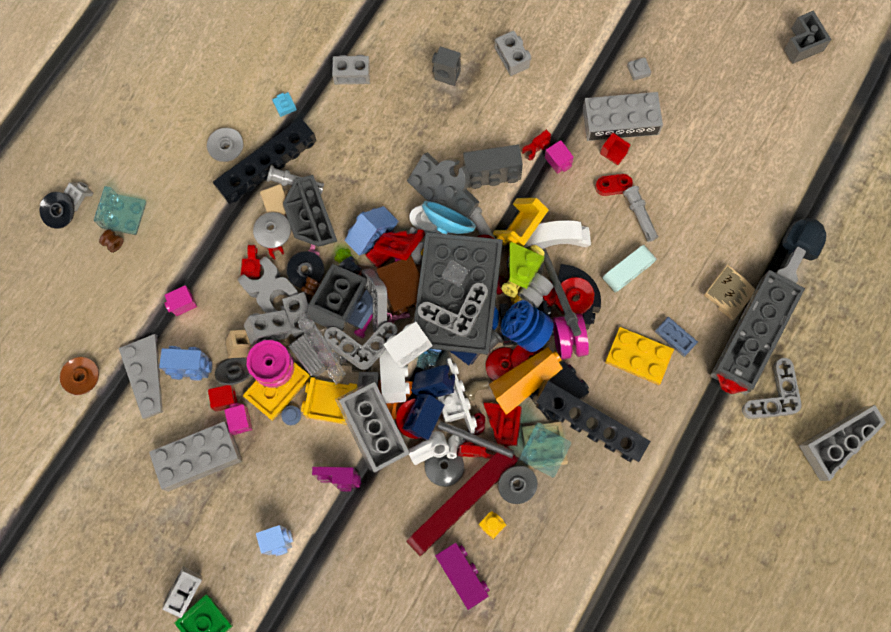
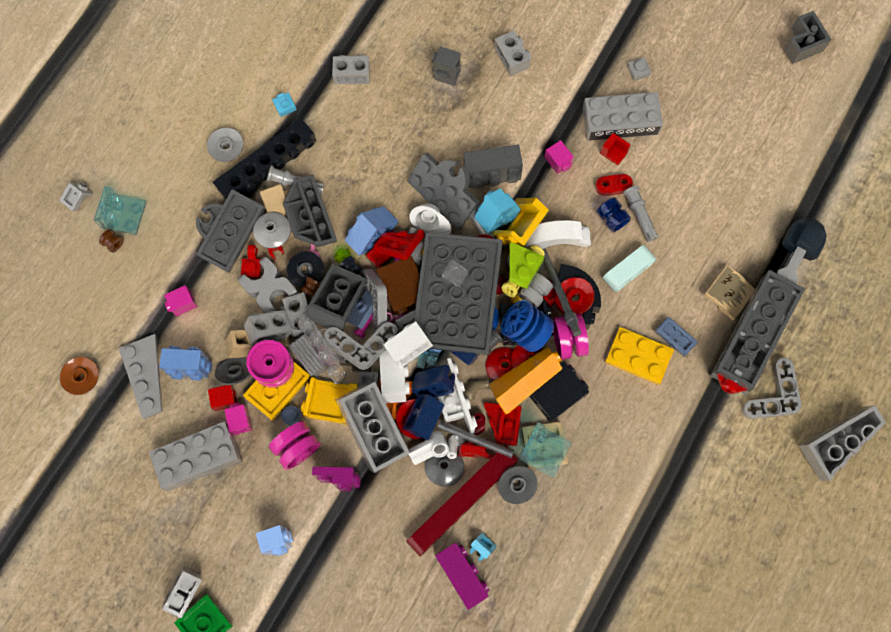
black dish [39,192,74,229] -> none
light grey beam [418,283,488,337] -> none
medium azure dish [422,201,476,234] -> none
yellow brick [478,511,506,540] -> none
red plate [522,129,551,161] -> none
black brick [532,380,651,463] -> none
none -> dark grey plate [196,189,266,273]
none -> dark pink wheel [269,421,321,470]
none -> light grey bracket [396,310,415,334]
none -> medium azure tile [470,533,497,561]
none -> medium azure brick [474,188,521,234]
none -> clear blue wheel [596,197,631,233]

